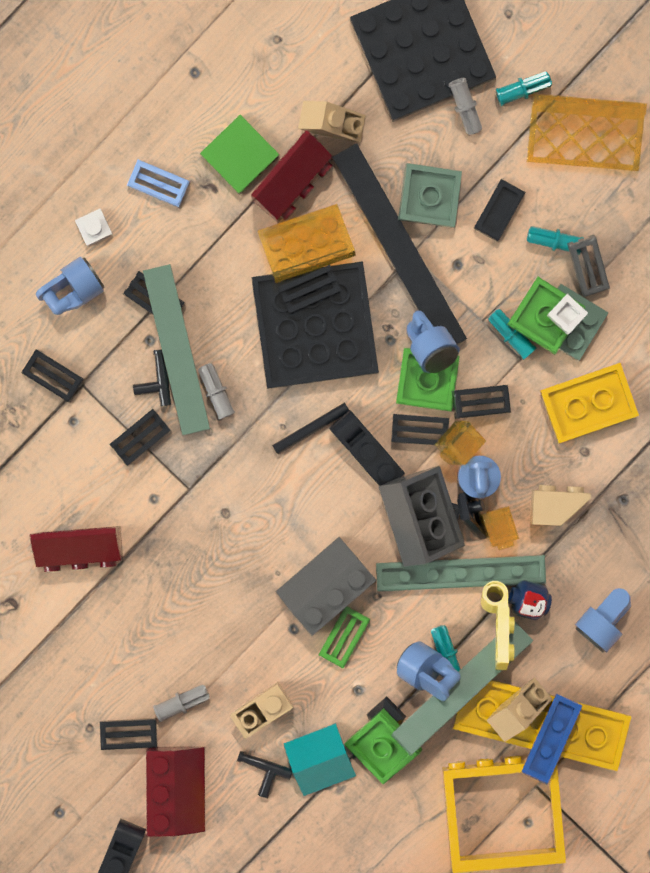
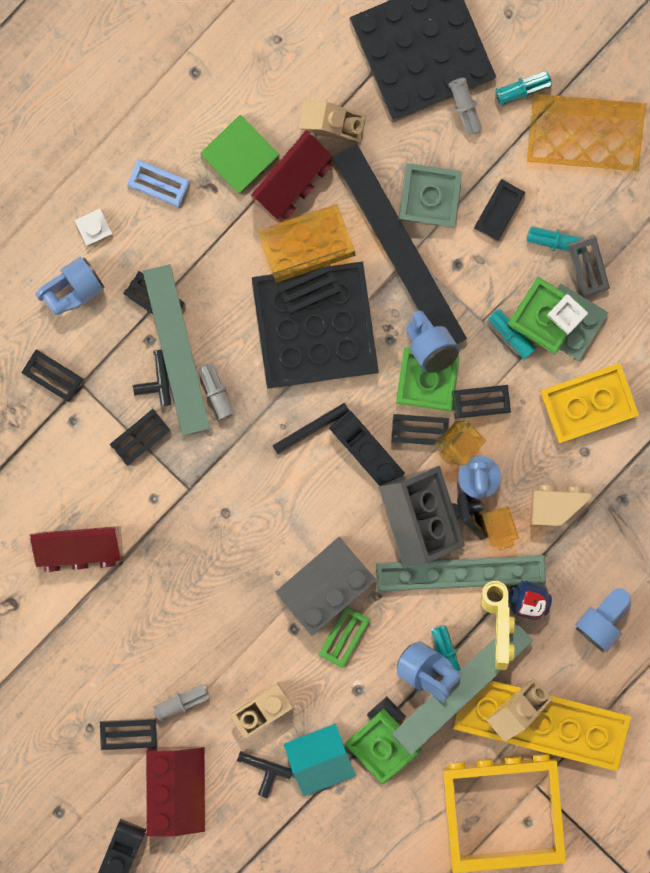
blue plate [521,694,582,784] -> none

